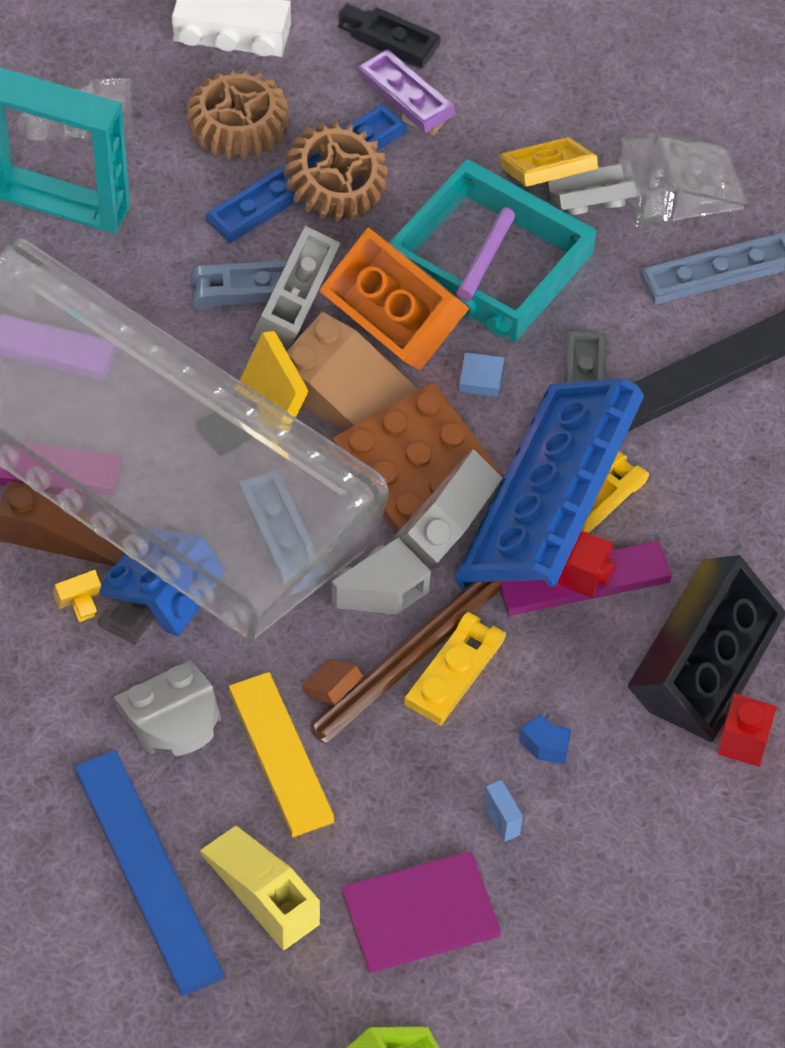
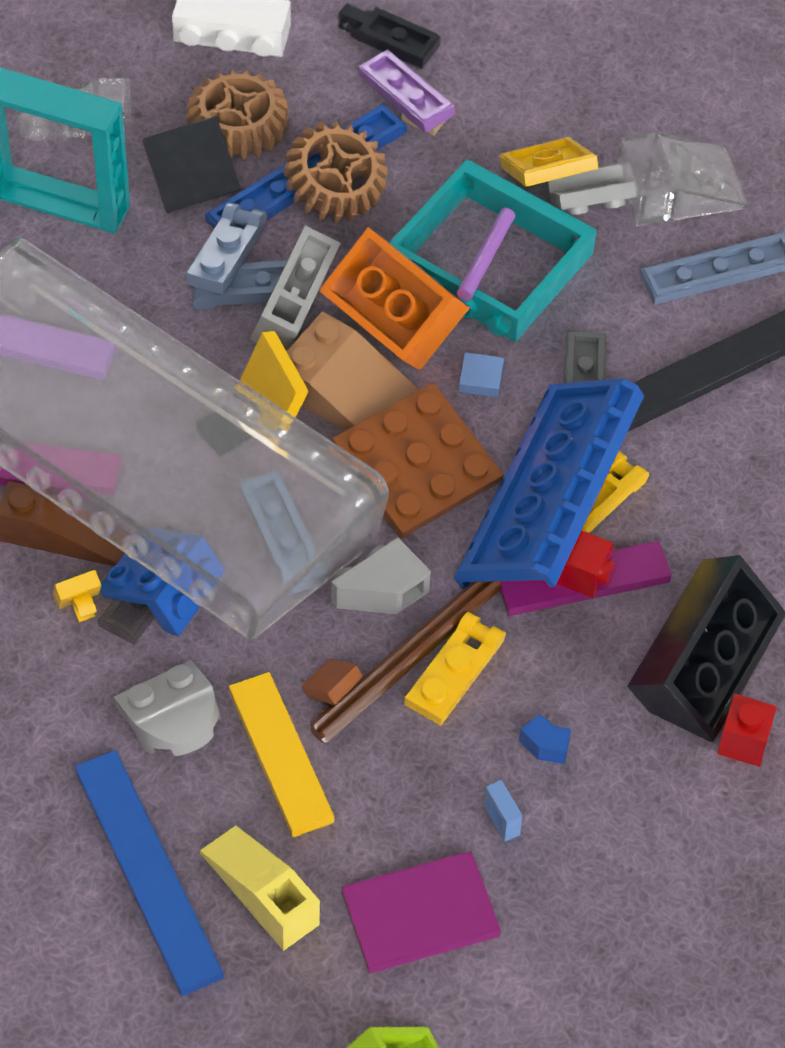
light grey slope [392,449,503,566] -> none
none -> black tile [142,116,241,213]
none -> sand blue plate [186,202,267,295]

